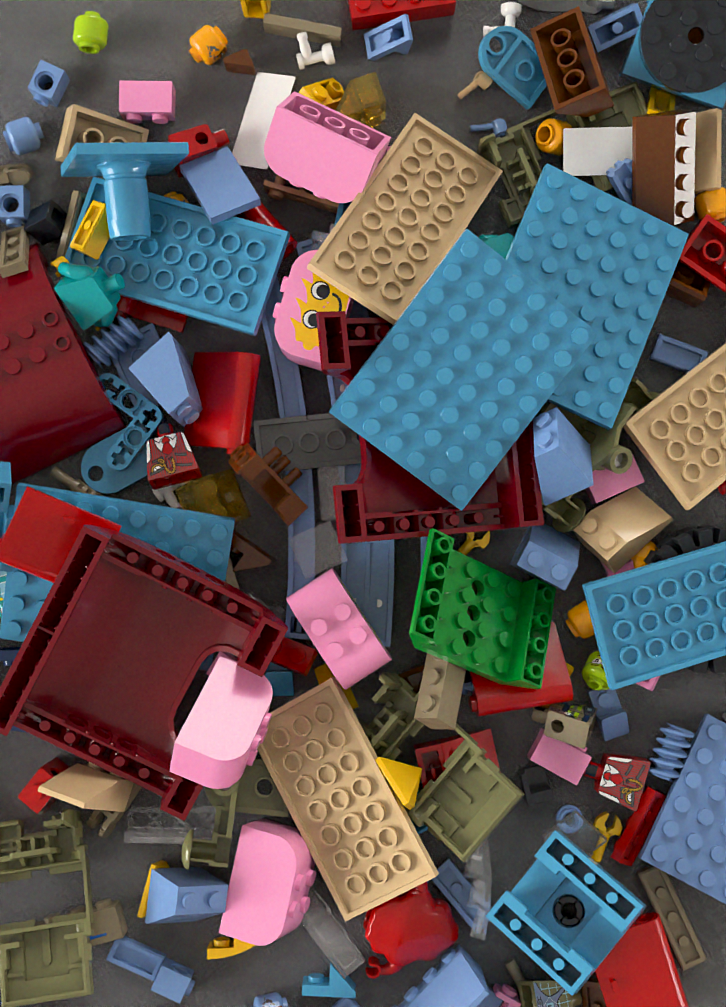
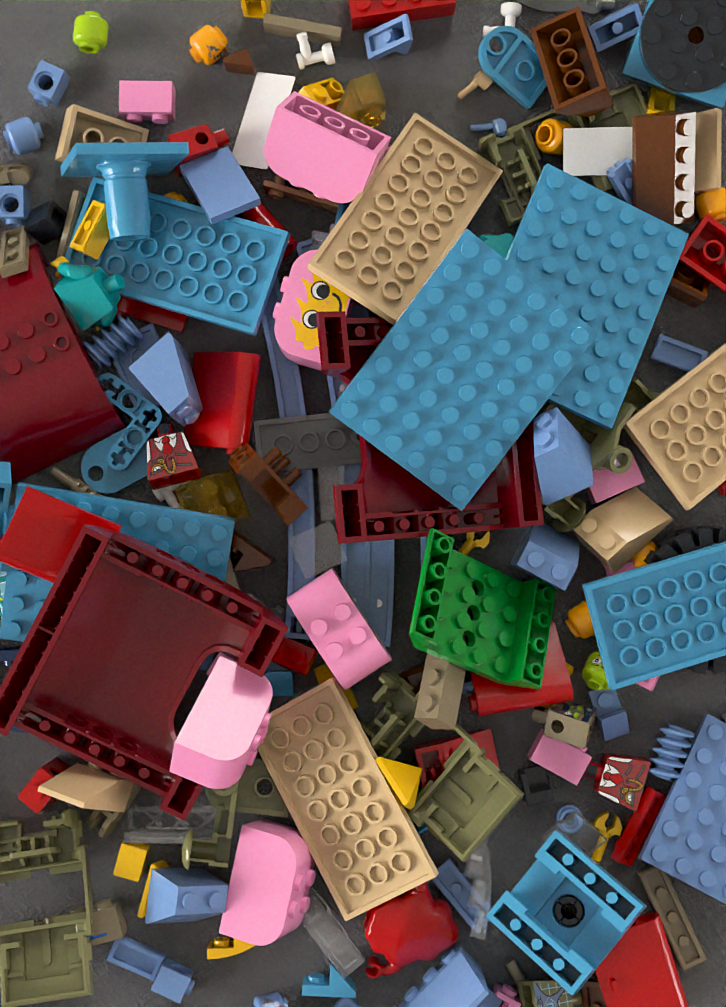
none -> yellow panel [113,838,151,882]

